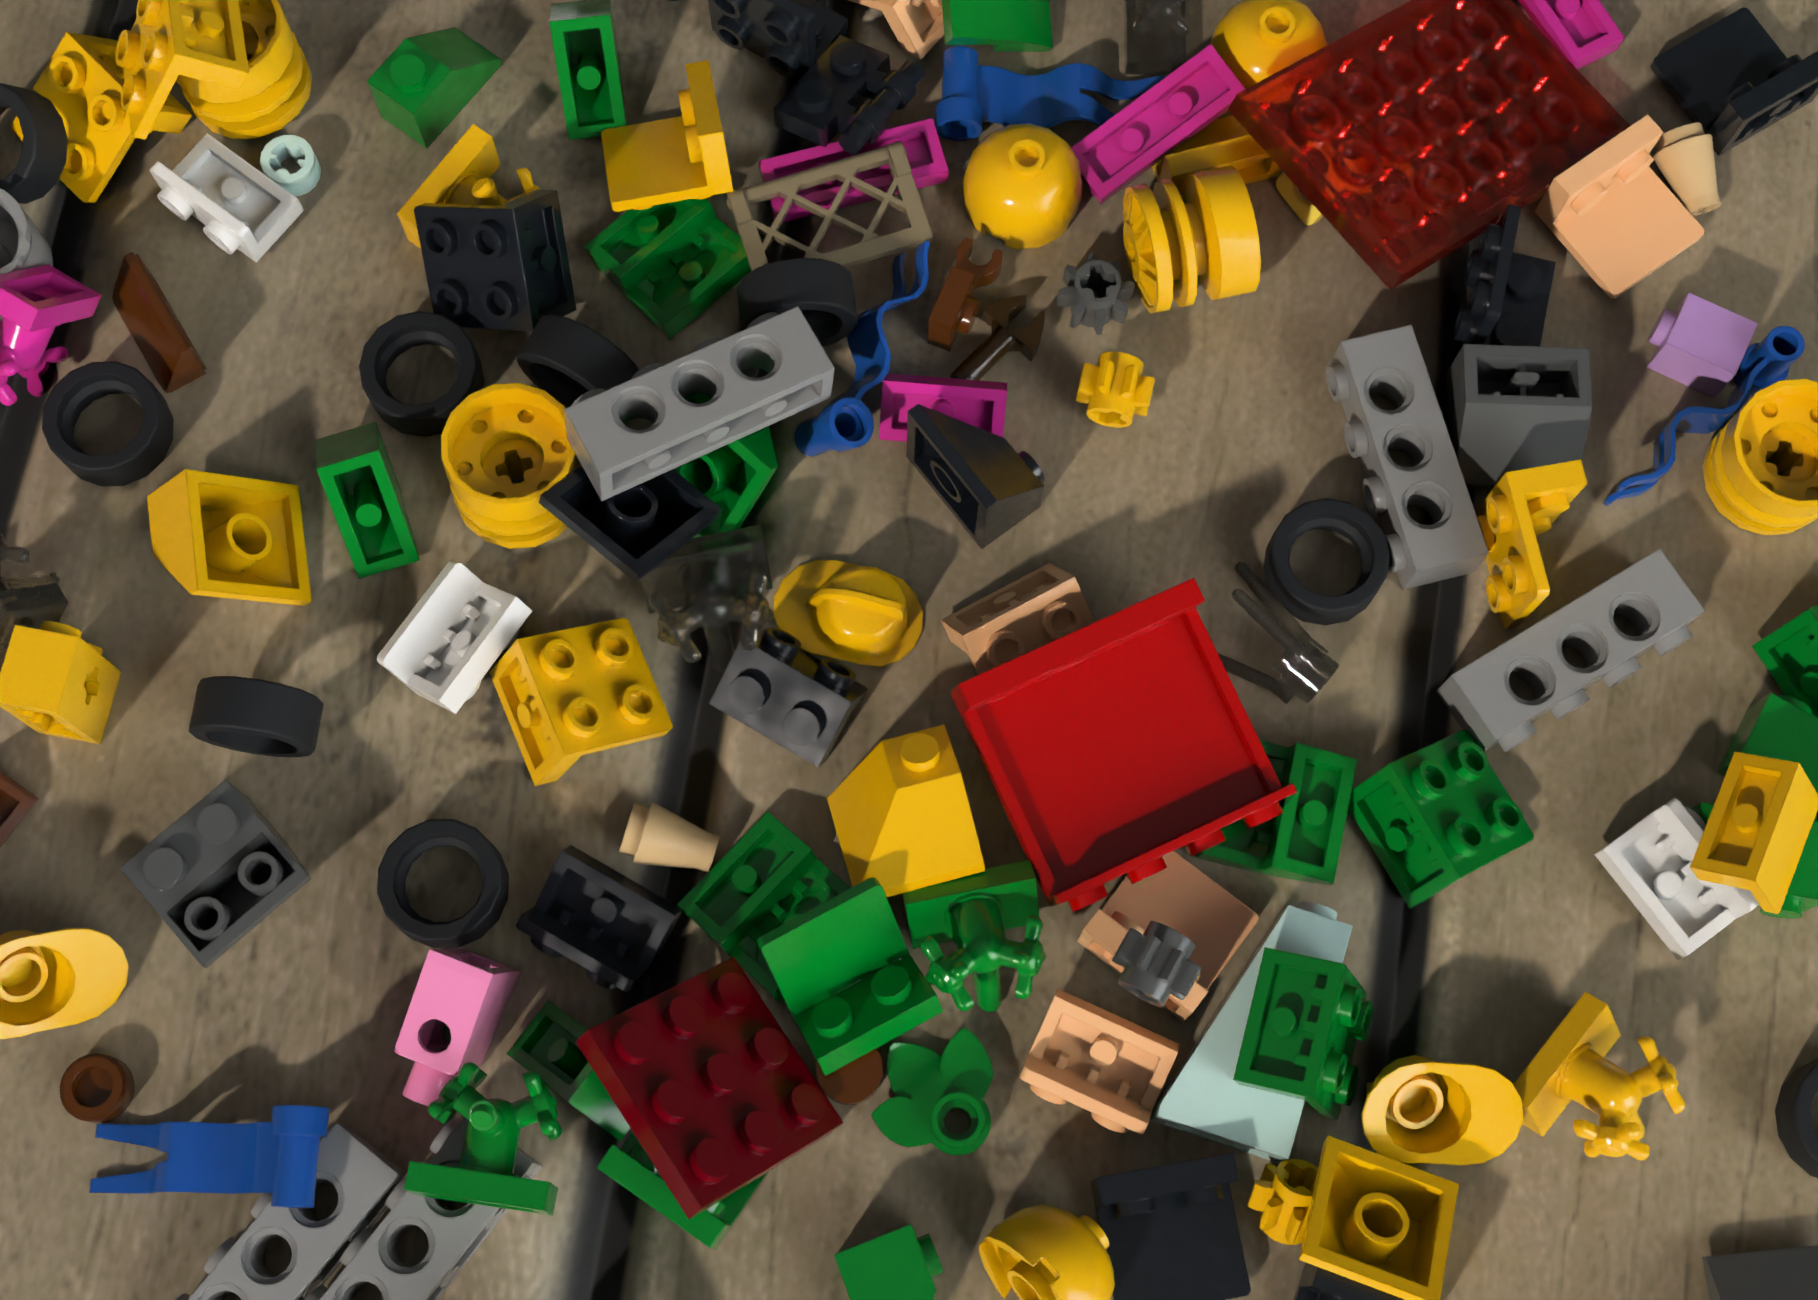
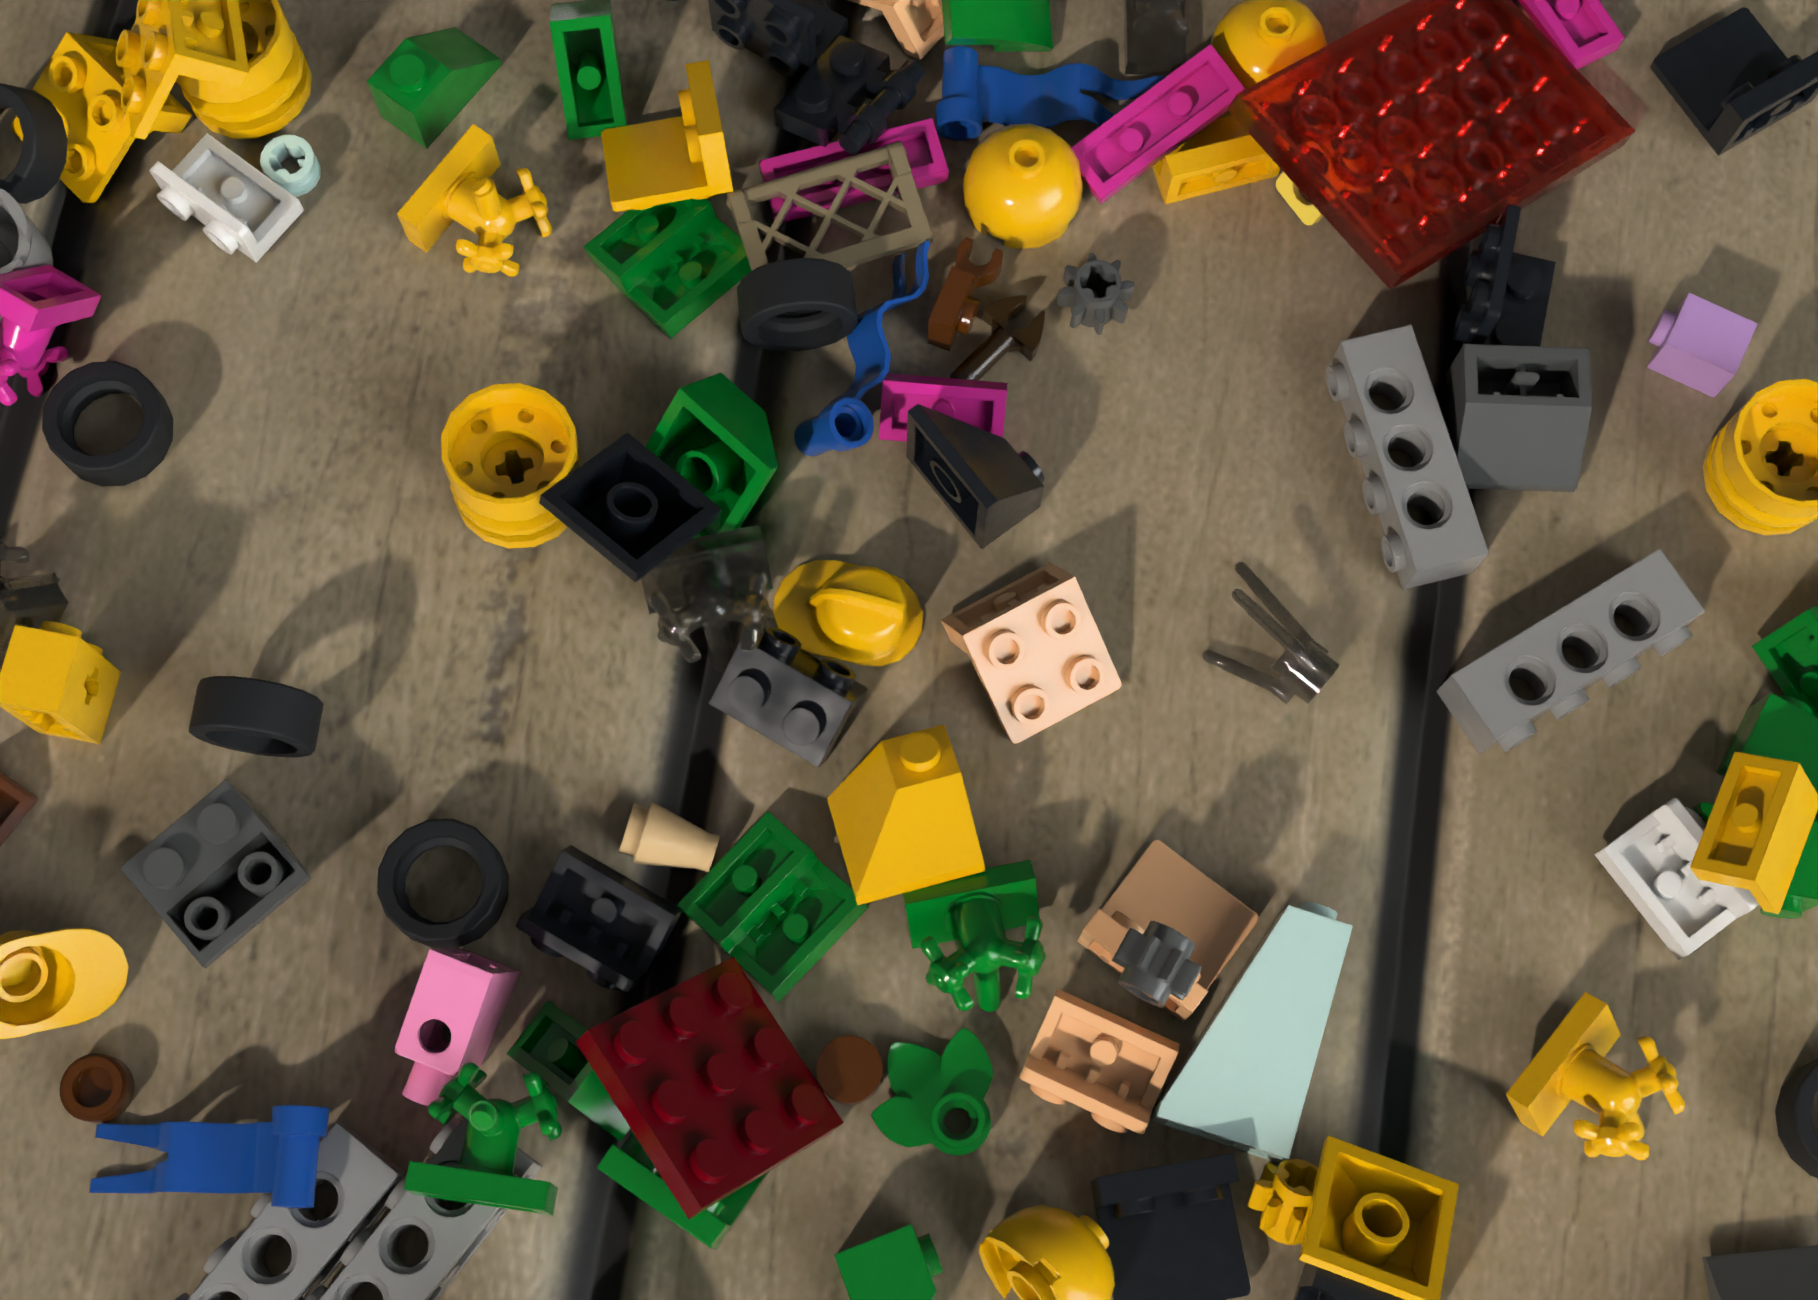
reddish brown slope [112,252,207,393] -> none
yellow slope [147,469,312,606] -> none
green slope [315,422,420,579] -> none
black tyre [359,311,484,437] -> none
white bracket [377,560,532,714] -> none
black bracket [414,189,577,331] -> none
yellow bracket [489,618,673,786] -> none
black tyre [517,314,639,407] -> none
light grey brick [564,306,835,501] -> none
green bracket [757,877,943,1076] -> none
red panel [950,578,1297,912] -> none
yellow gear [1076,351,1155,428] -> none
yellow wheel [1123,165,1261,314] -> none
green slope [1195,739,1357,885] -> none
green bracket [1233,947,1373,1120] -> none
black tyre [1263,498,1390,626] -> none
green bracket [1348,730,1534,909] -> none
yellow piece [1361,1055,1524,1165] -> none
yellow bracket [1475,459,1588,629] -> none
light nougat bracket [1535,114,1704,299] -> none
blue flag [1603,326,1805,506] -> none
tan cone [1652,122,1722,217] -> none

